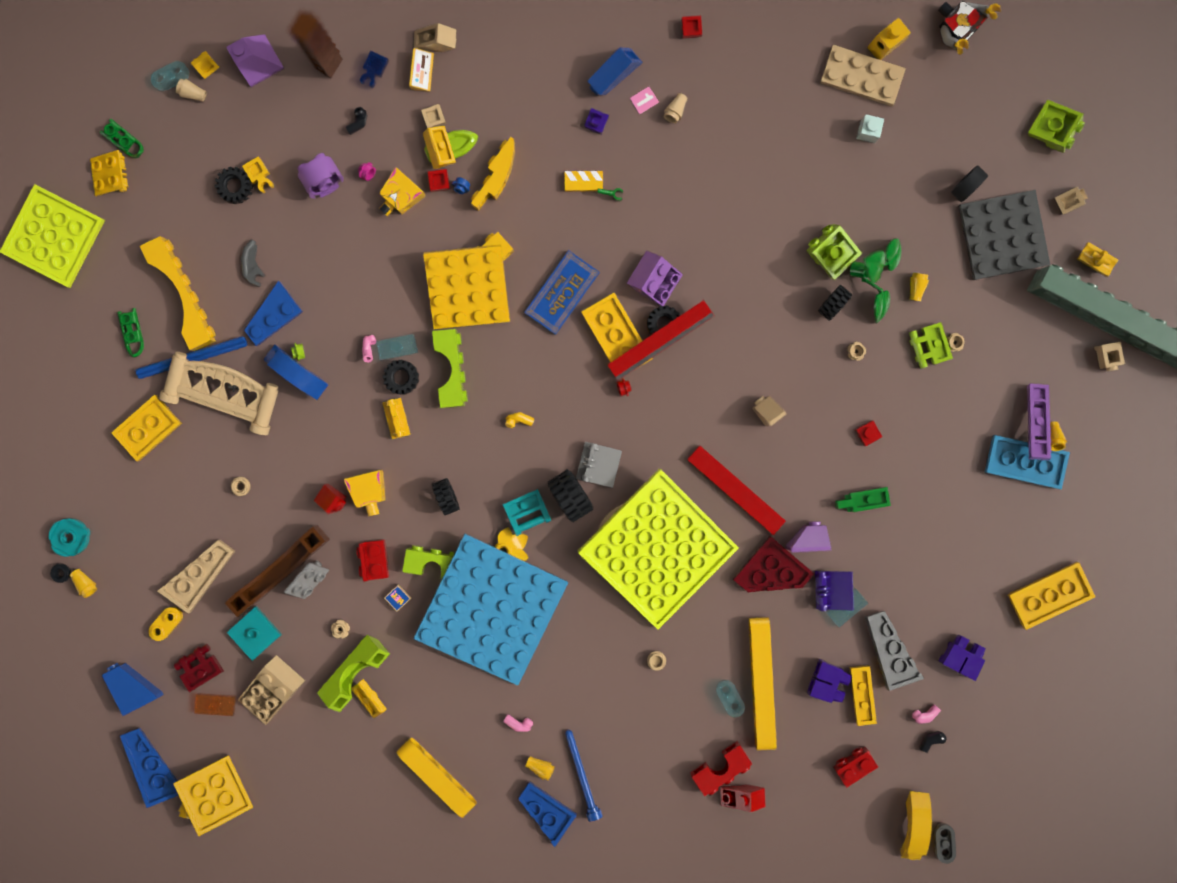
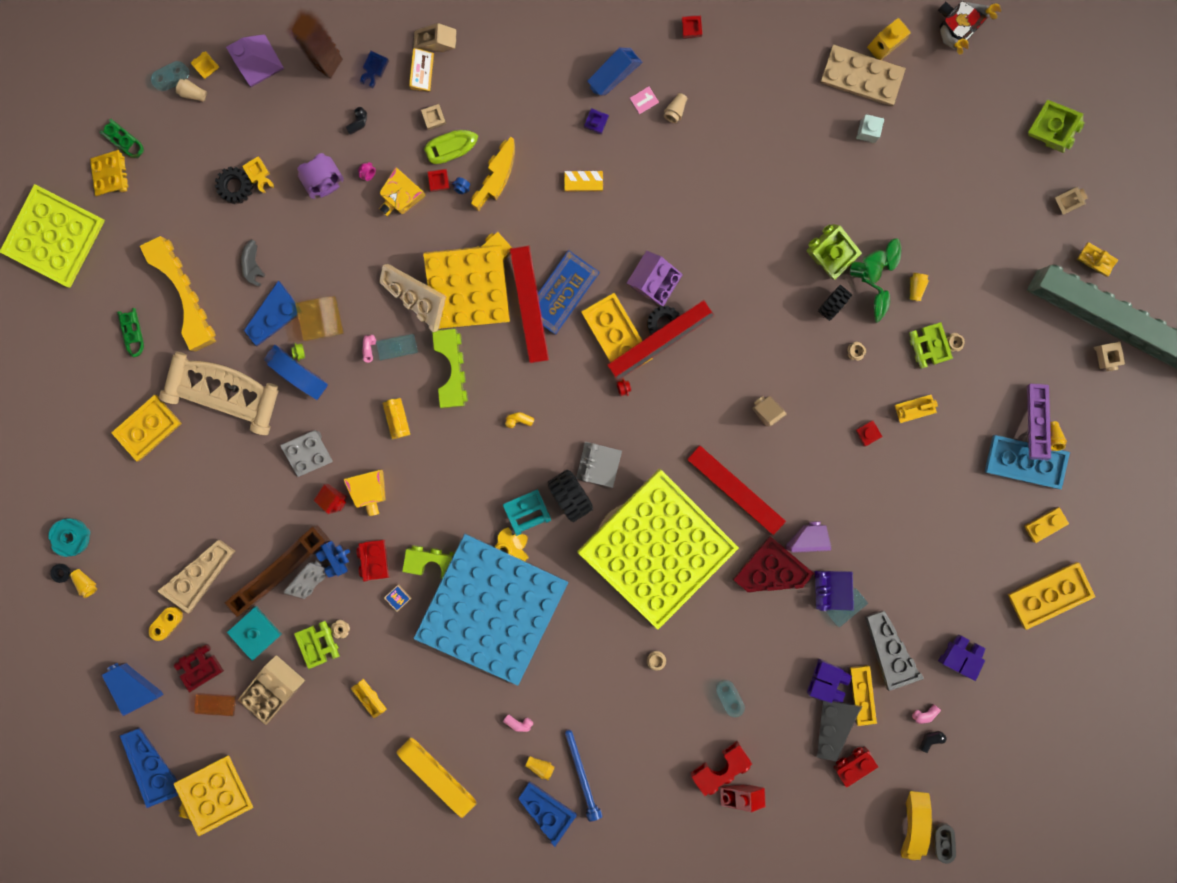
blue axle [136,336,247,379] -> none
tan plate [231,477,251,496] -> none
lime arch [317,635,390,712] -> none
black tyre [383,360,419,395] -> none
yellow slope [423,126,456,169] -> none
black tyre [432,478,460,516] -> none
green hand [597,188,623,202] -> none
yellow beam [749,617,777,751] -> none
green hinge [835,487,891,512] -> none
black tyre [951,165,988,202] -> none
dark grey plate [958,190,1051,280] -> none
none -> light grey hinge [280,430,333,477]
none -> lime plate [294,621,340,669]
none -> clear yellow slope [295,296,344,342]
none -> blue hips [316,541,350,577]
none -> tan wing [379,264,446,332]
none -> red tile [510,245,549,363]
none -> dark grey wing [817,700,862,761]
none -> yellow hinge [895,394,938,423]
none -> yellow plate [1024,507,1069,543]

